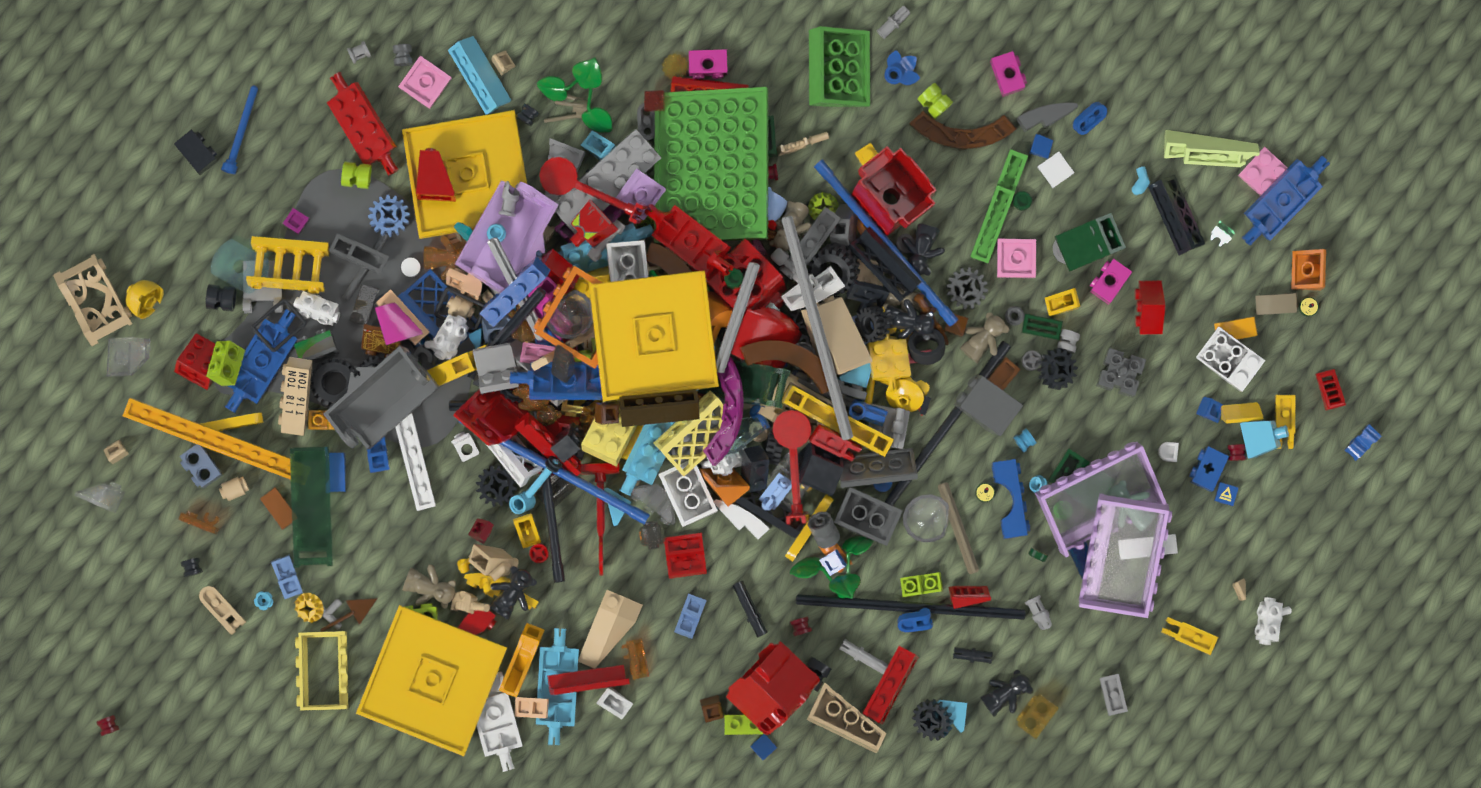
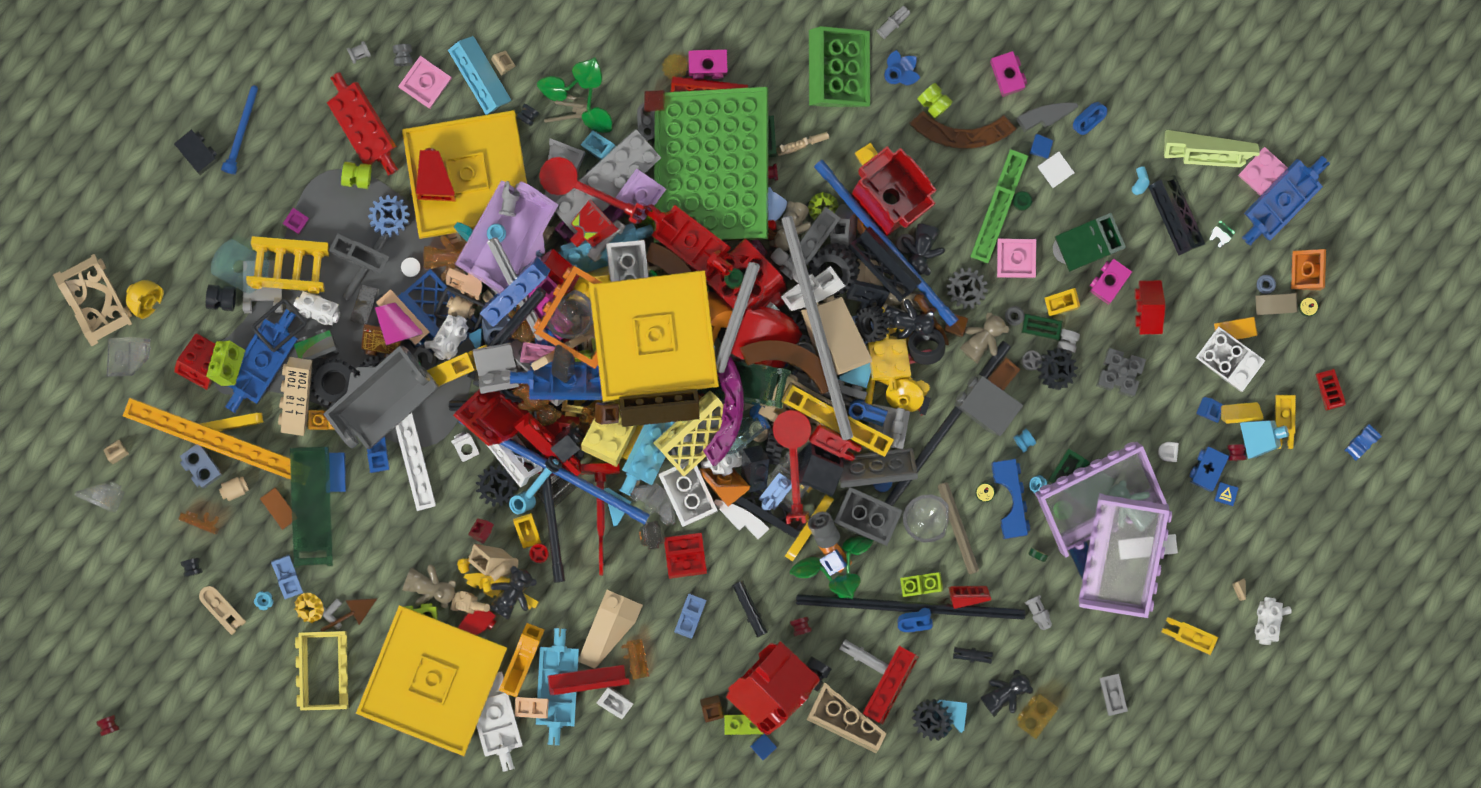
none -> sand blue plate [1256,275,1276,294]

